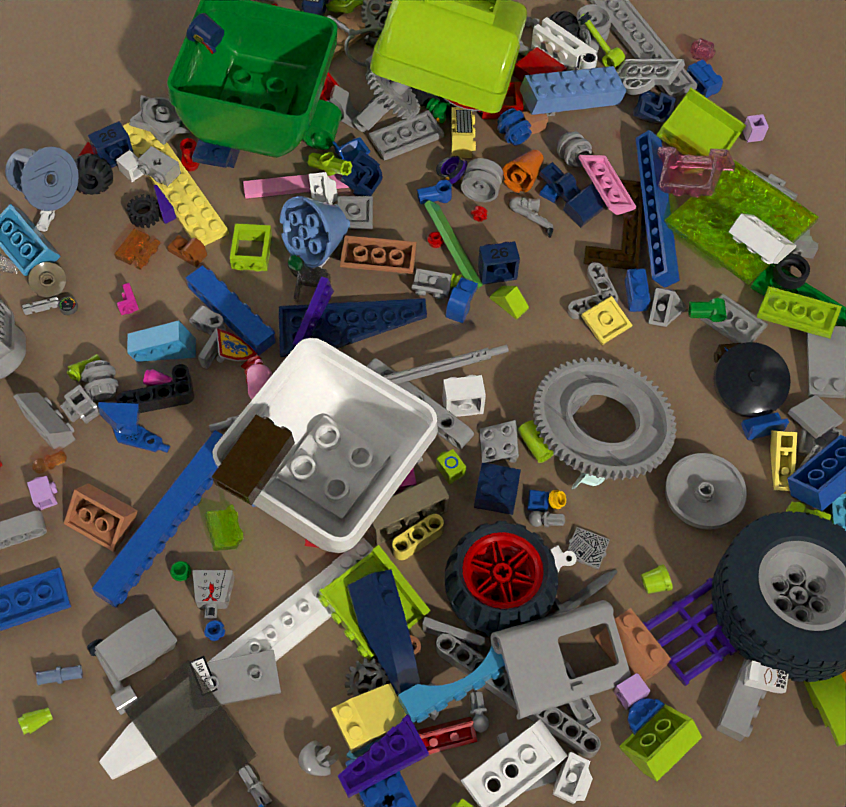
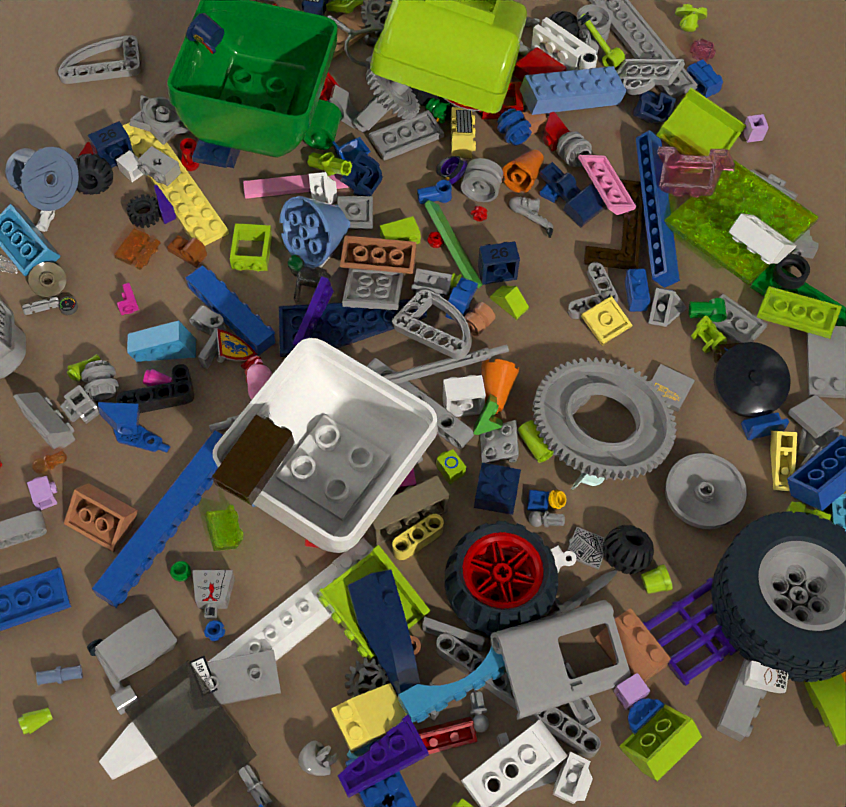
none -> light grey beam [58,35,141,84]
none -> light grey plate [342,268,403,310]
none -> lime brick [380,216,421,244]
none -> light grey beam [392,290,472,359]
none -> nougat wheel [464,302,496,337]
none -> bright green slope [473,394,503,435]
none -> orange cone [481,359,519,414]
none -> red slope [543,112,570,151]
none -> black wheel [603,525,654,574]
none -> light grey tile [652,364,695,412]
none -> lime plate [675,4,708,32]
none -> lime piece [691,316,727,353]

